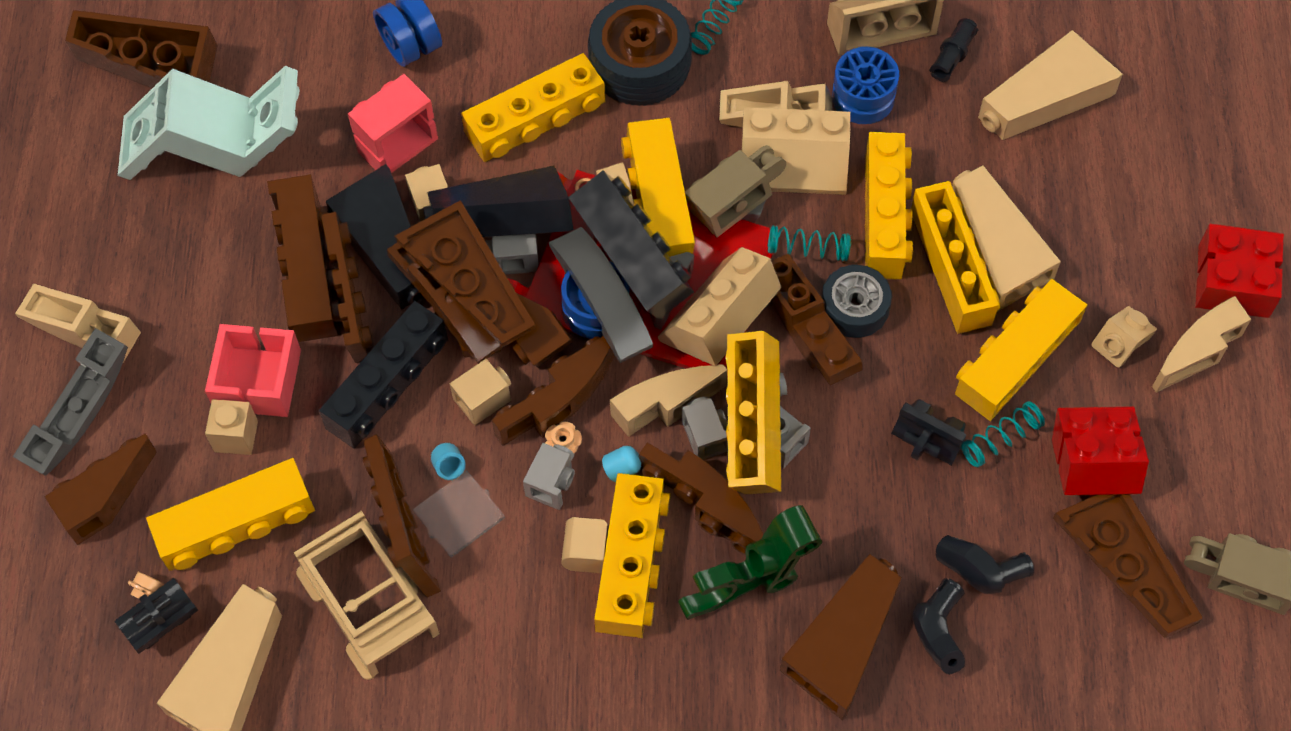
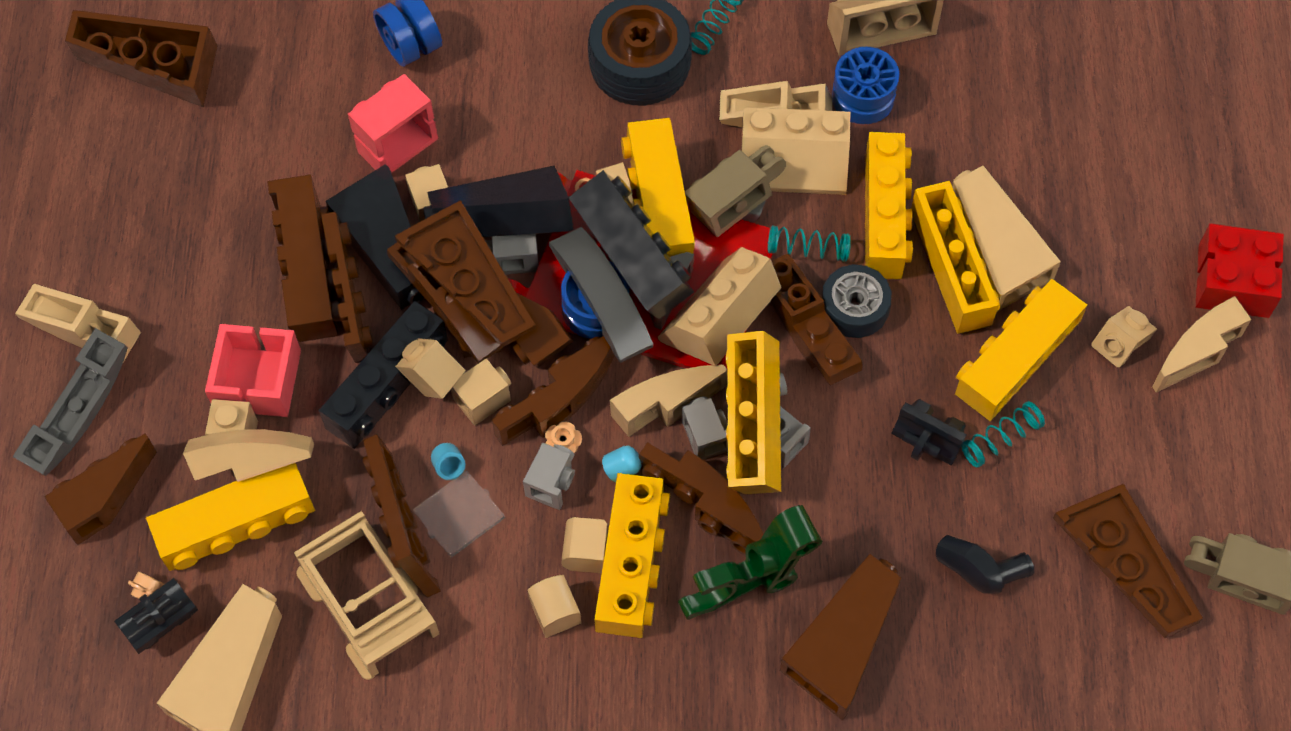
light aqua bracket [117,66,300,180] -> none
yellow brick [461,53,605,162] -> none
black arm [912,578,965,675] -> none
black pin [929,18,978,82] -> none
tan slope [978,30,1123,140] -> none
red piece [1052,406,1149,495] -> none
none -> tan slope [183,429,314,482]
none -> tan brick [395,338,466,399]
none -> tan piece [528,575,581,638]

